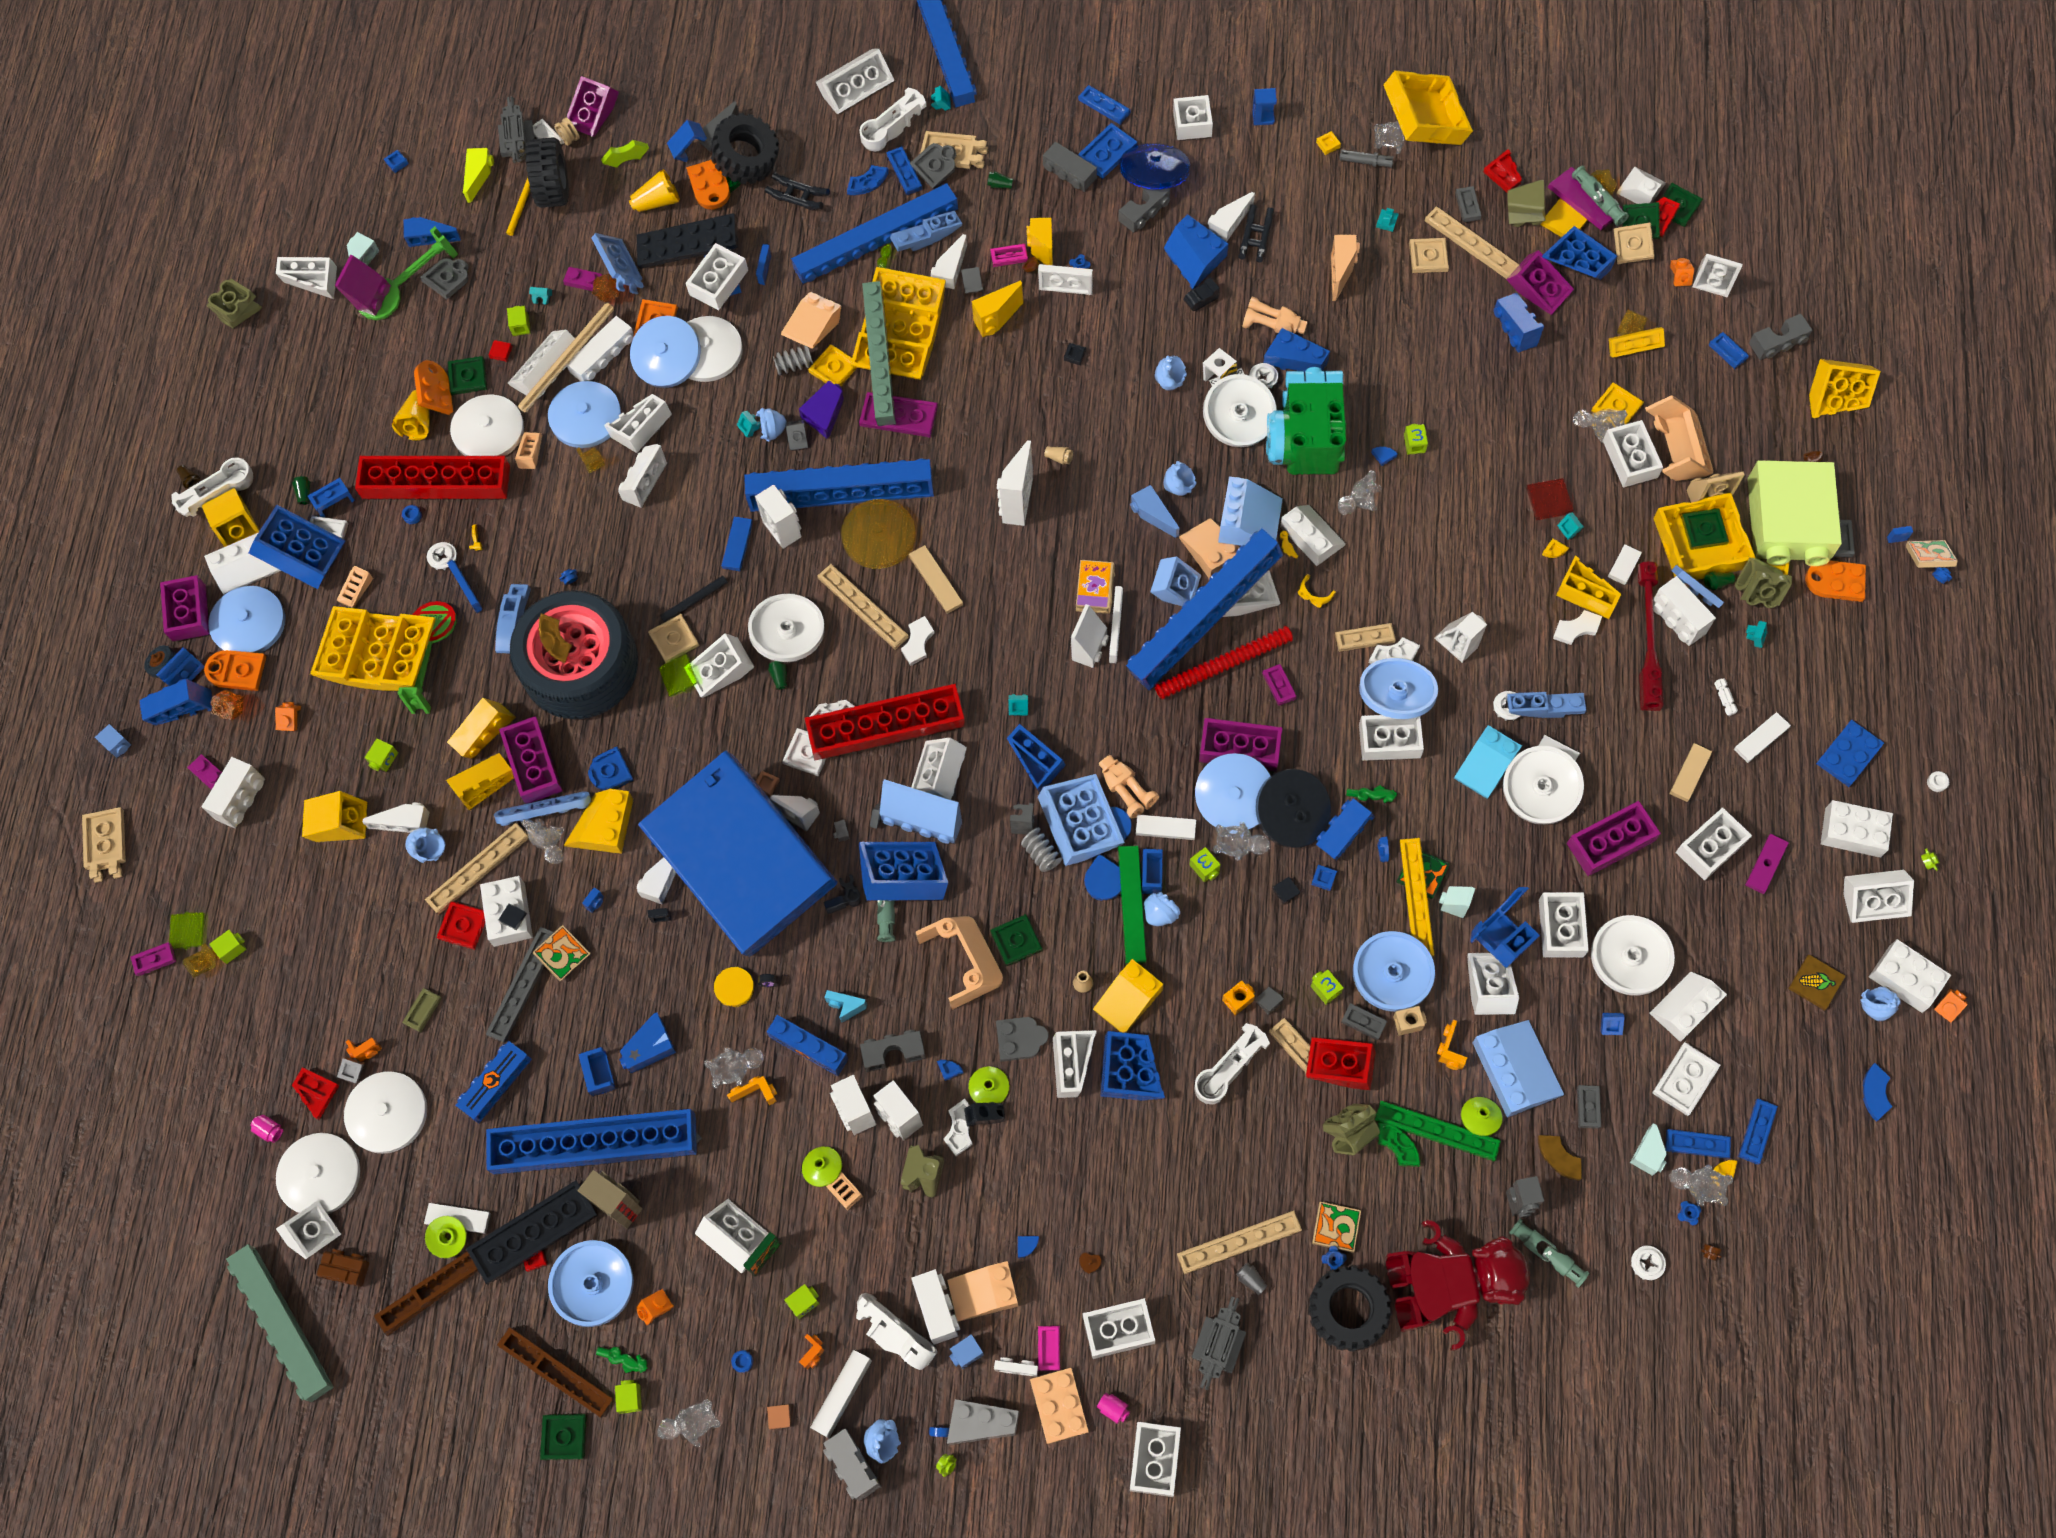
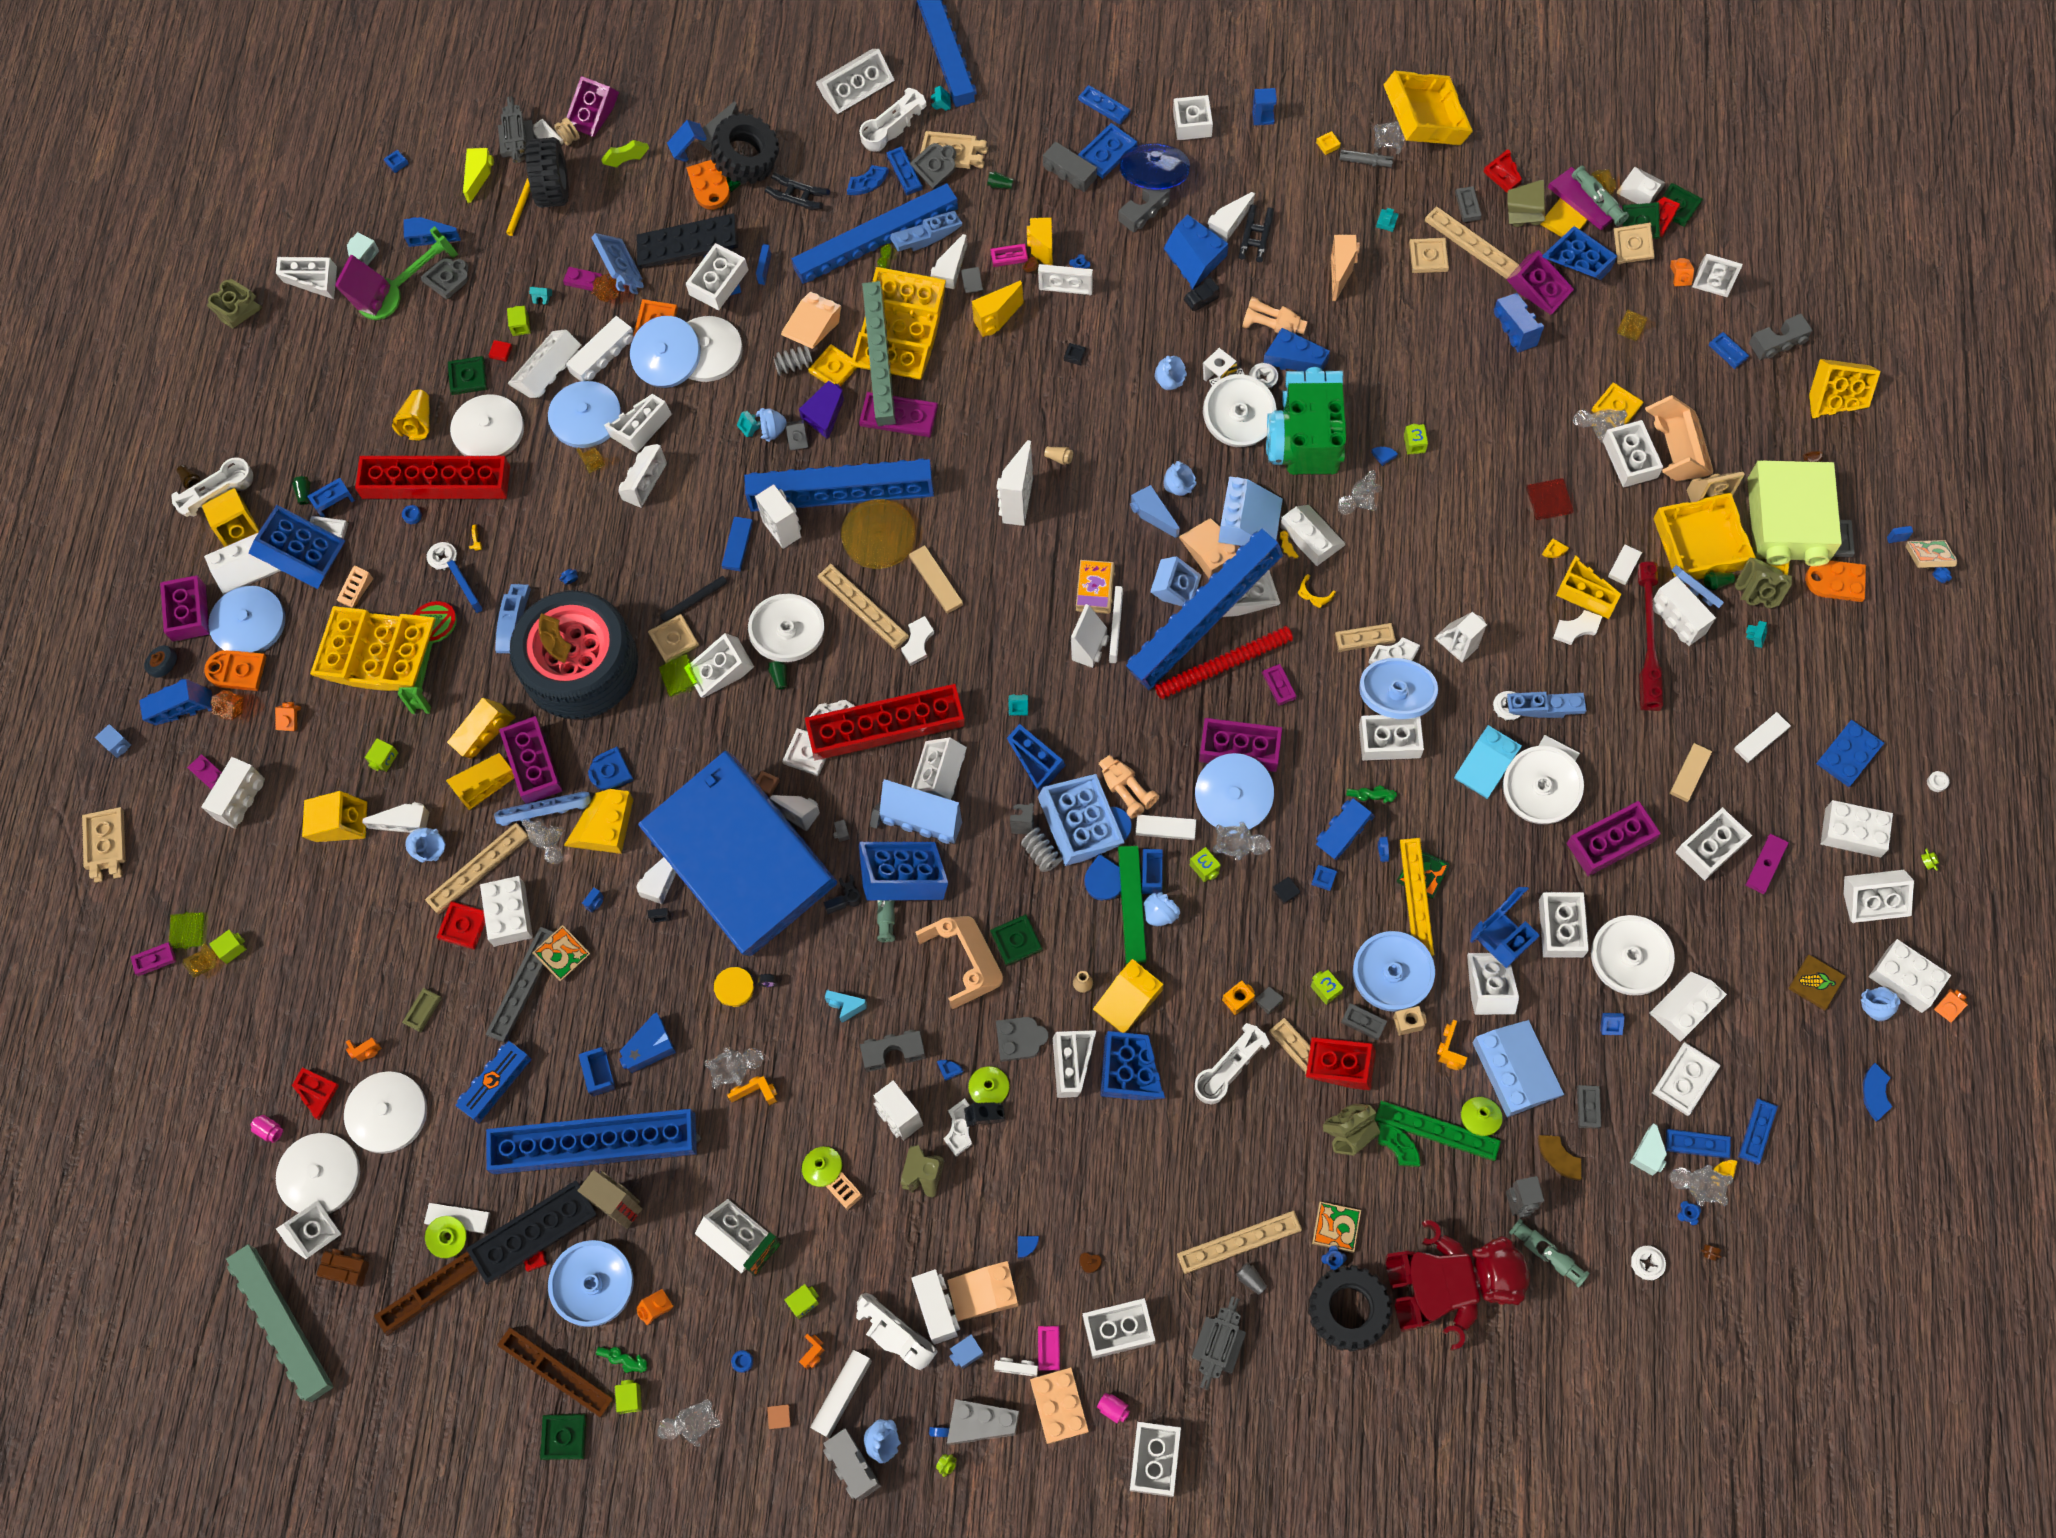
blue plate [156,648,205,686] -> none
flat silver plate [337,1057,364,1083] -> none
orange plate [414,360,453,415] -> none
black tile [498,903,527,931] -> none
light nougat slope [515,432,542,469] -> none
tan axle [518,303,614,412] -> none
yellow cone [629,169,680,212] -> none
blue brick [767,1015,849,1076] -> none
white brick [830,1075,876,1135] -> none
black plate [1256,769,1331,848] -> none
light aqua slope [1439,886,1475,918] -> none
teal tile [1557,512,1584,540] -> none
yellow plate [1609,327,1665,357] -> none
dark green tile [1681,508,1729,550] -> none
white axle [1715,678,1738,716] -> none

